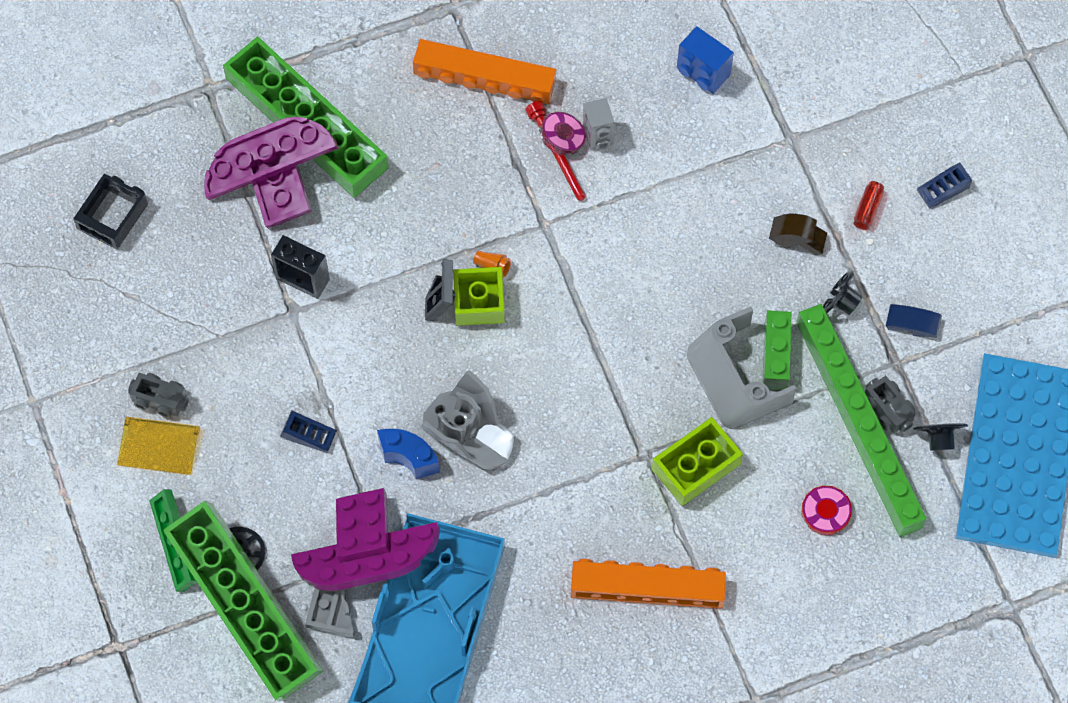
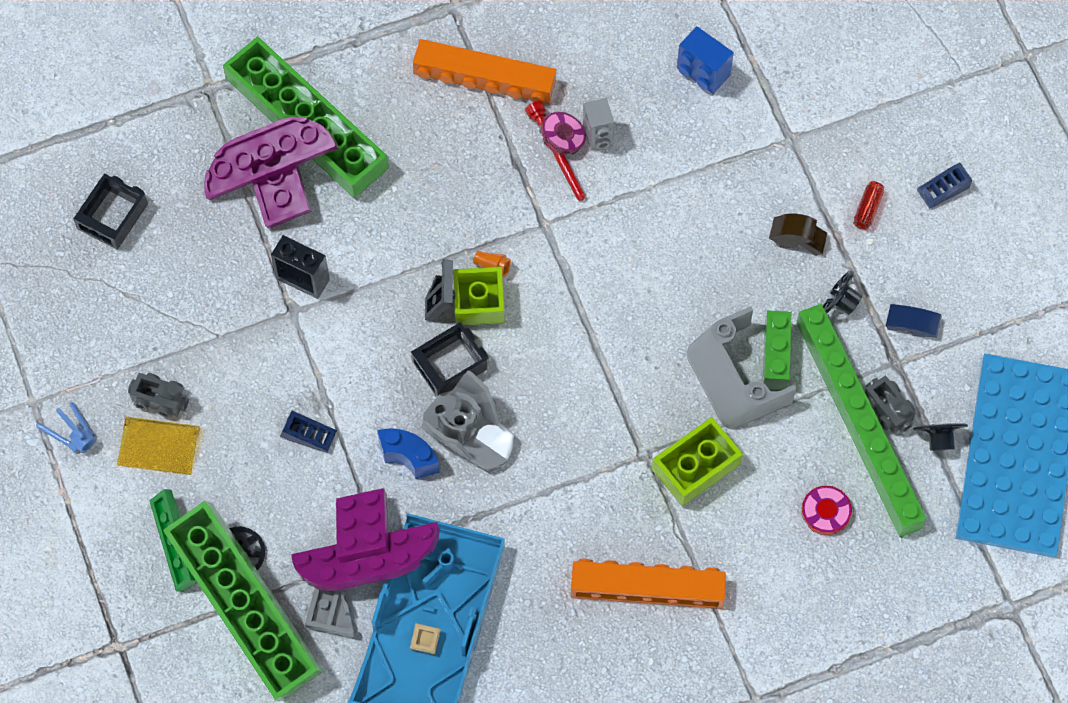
none -> medium blue plant [36,402,96,453]
none -> tan tile [410,623,441,655]
none -> black window [411,322,489,397]

